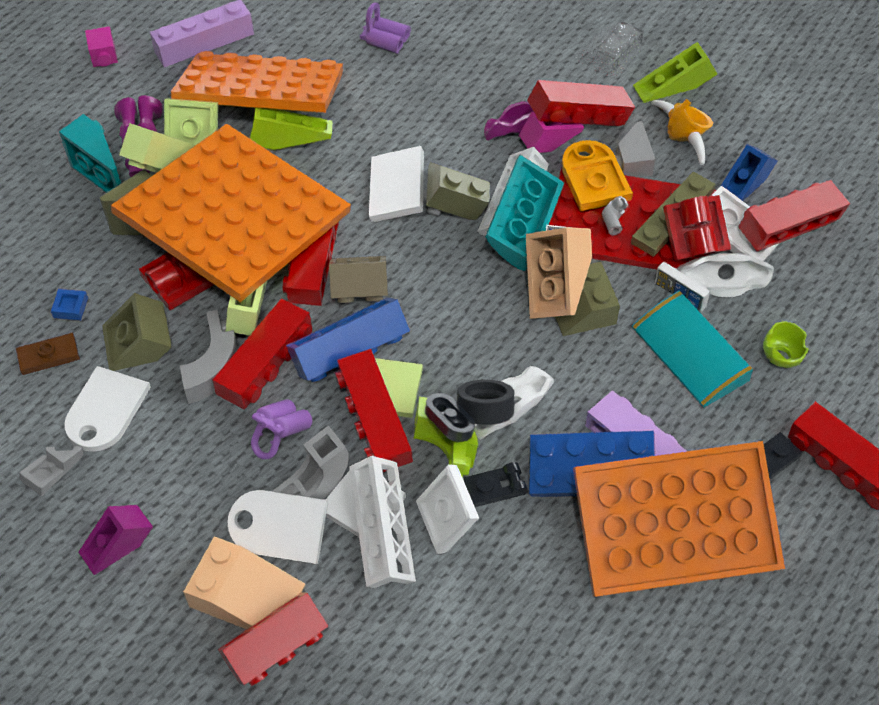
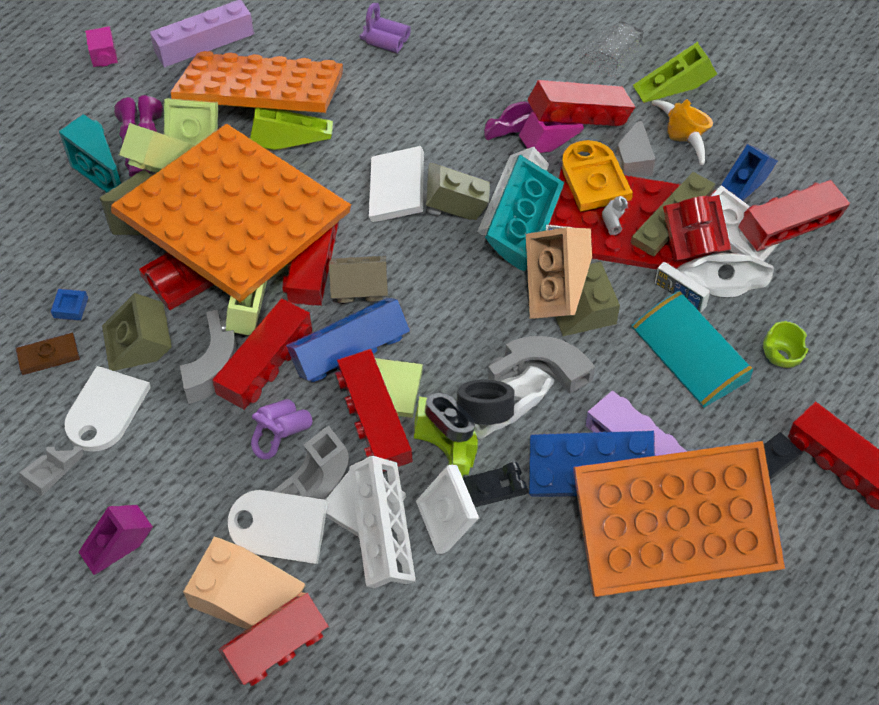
none -> light grey arch [488,336,595,394]

